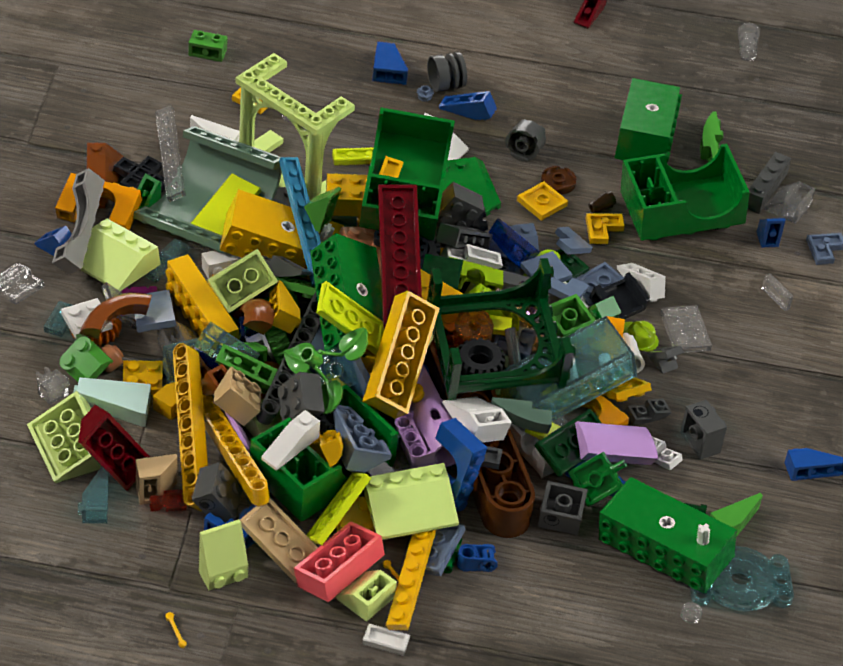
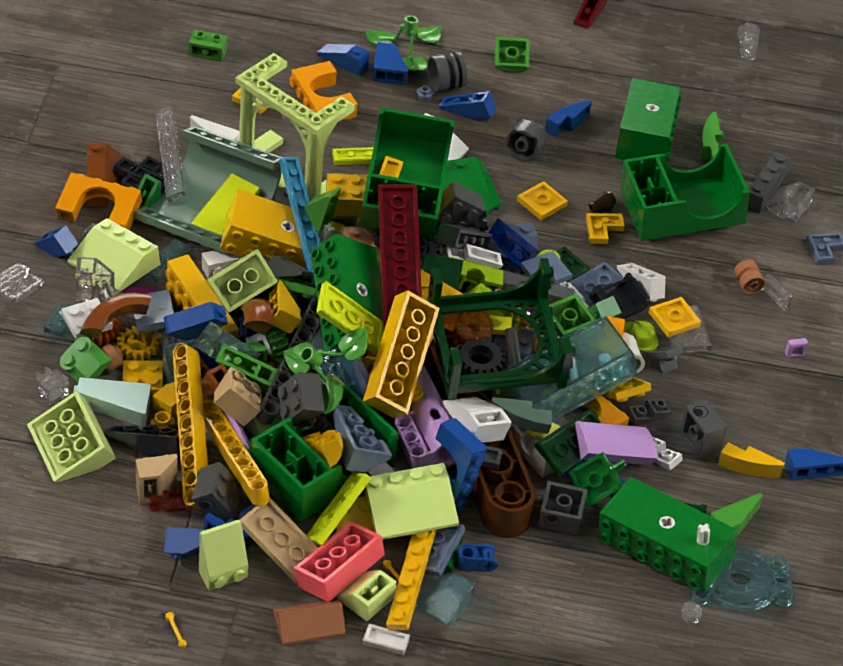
light grey arch [52,168,105,275] -> none
dark red slope [78,405,150,491] -> none
clear light blue slope [78,467,109,523] -> none
white slope [261,410,320,470] -> none
reddish brown tile [541,166,576,195] -> none
sand blue tile [548,277,589,299] -> none
sand blue tile [555,227,593,255] -> none
blue slope [756,218,785,248] -> none
none -> clear slope [75,257,115,302]
none -> black wedge [104,424,181,462]
none -> yellow gear [117,326,159,361]
none -> yellow plate [151,411,175,428]
none -> blue slope [163,302,228,344]
none -> blue slope [164,527,205,560]
none -> nougat slope [273,599,346,646]
none -> light orange arch [289,61,357,121]
none -> blue slope [317,44,370,76]
none -> bright green plant [365,16,441,71]
none -> clear light blue slope [415,574,475,626]
none -> bright green slope [494,37,529,72]
none -> blue slope [545,100,592,137]
none -> yellow plate [648,297,701,338]
none -> yellow slope [718,442,785,478]
none -> nougat wheel [734,259,765,295]
none -> lavender tile [785,338,808,358]

